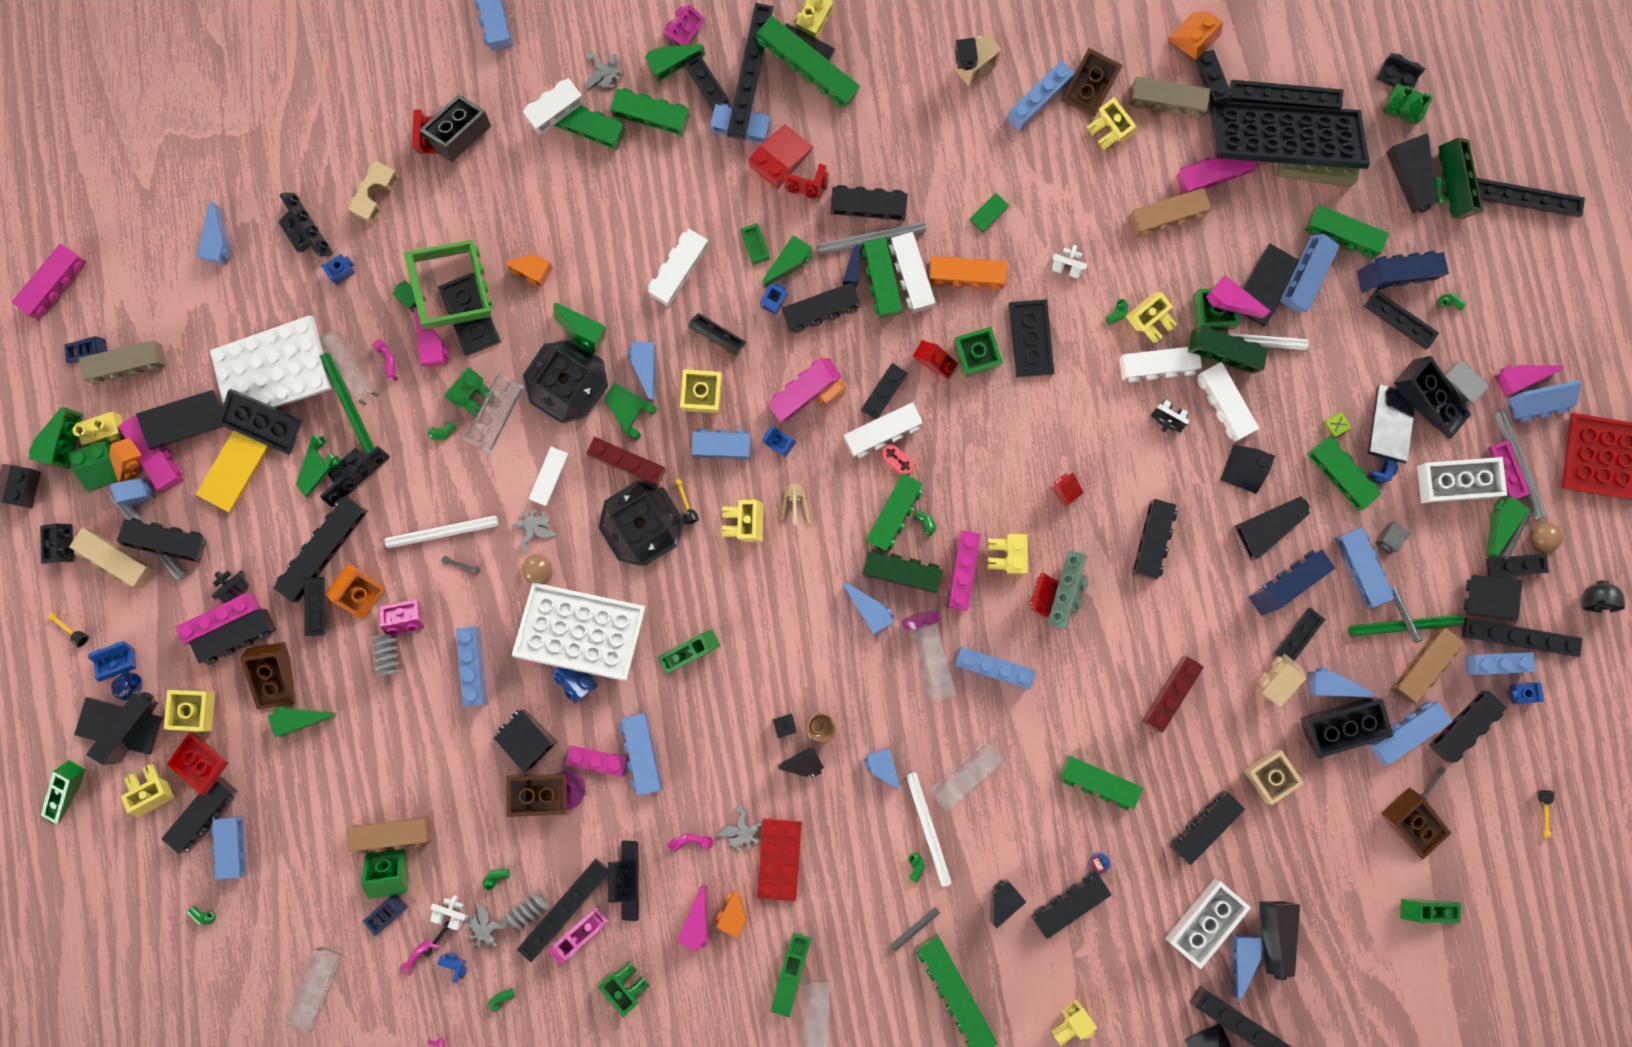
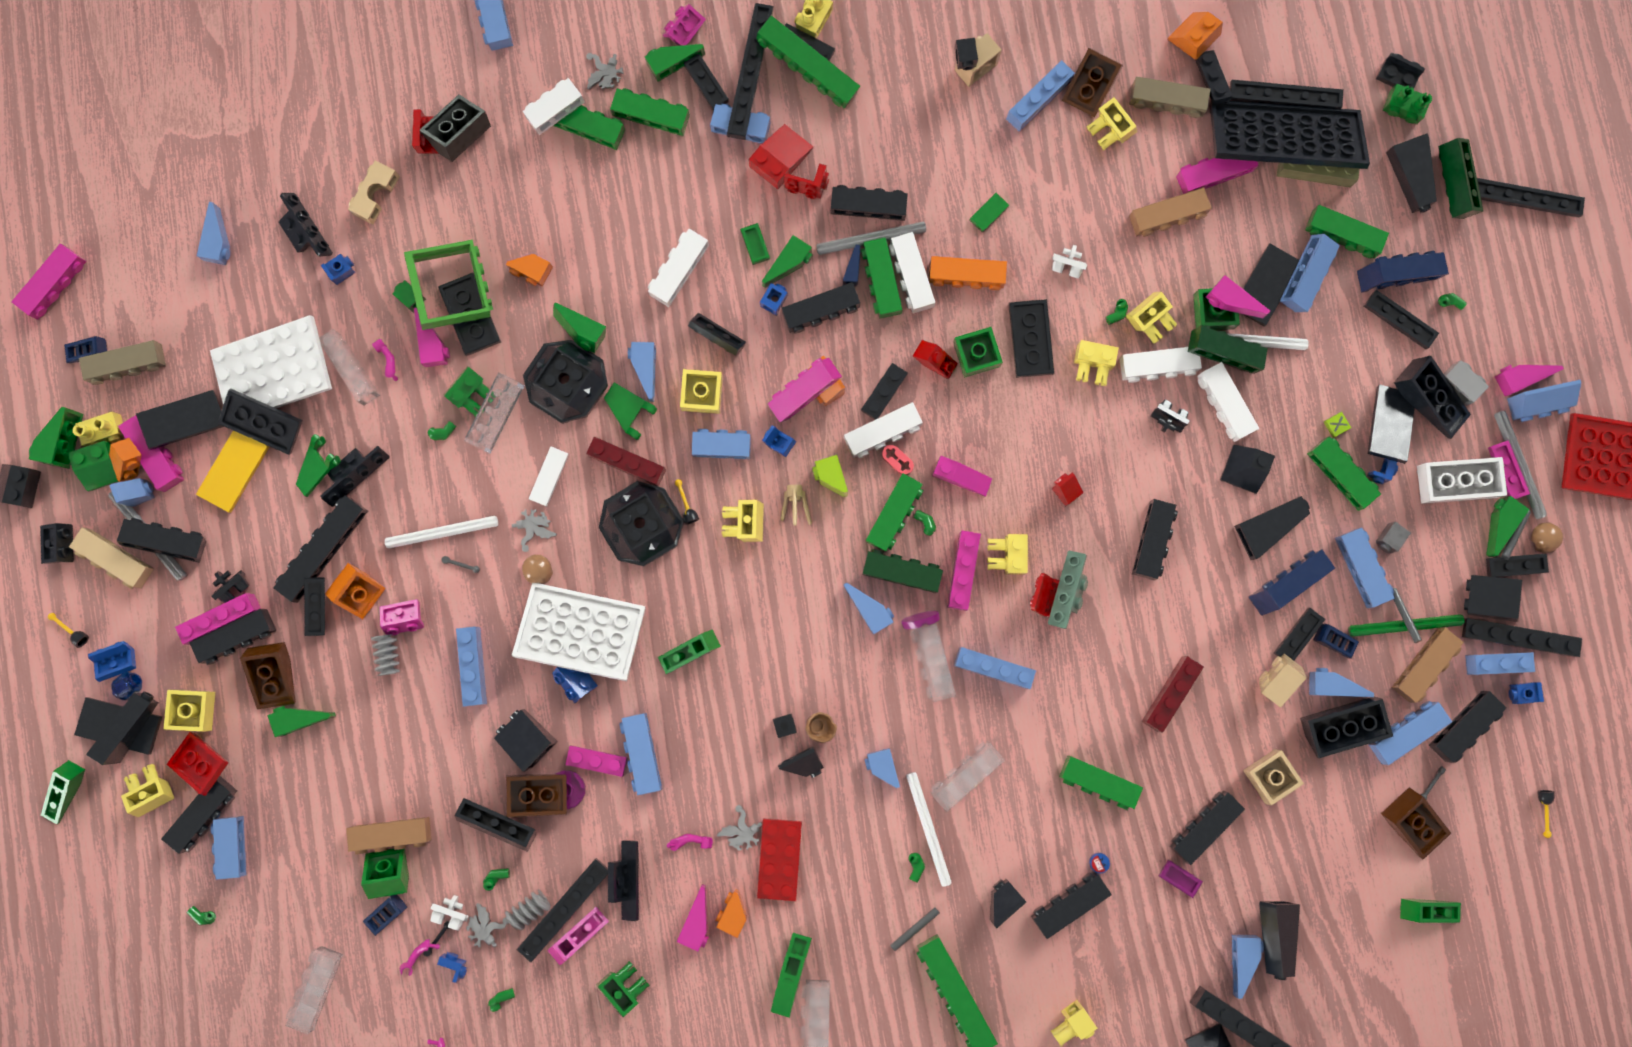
green axle [320,352,375,455] -> none
white brick [1165,878,1251,969] -> none
green arm [1434,176,1448,205] -> none
pearl dark grey cylinder [1582,580,1625,613] -> none
none -> black brick [454,798,536,852]
none -> lime slope [812,455,848,497]
none -> dark pink slope [932,456,992,497]
none -> light yellow brick [1074,340,1119,386]
none -> magenta tile [1158,860,1203,898]
none -> dark blue slope [1313,624,1359,659]

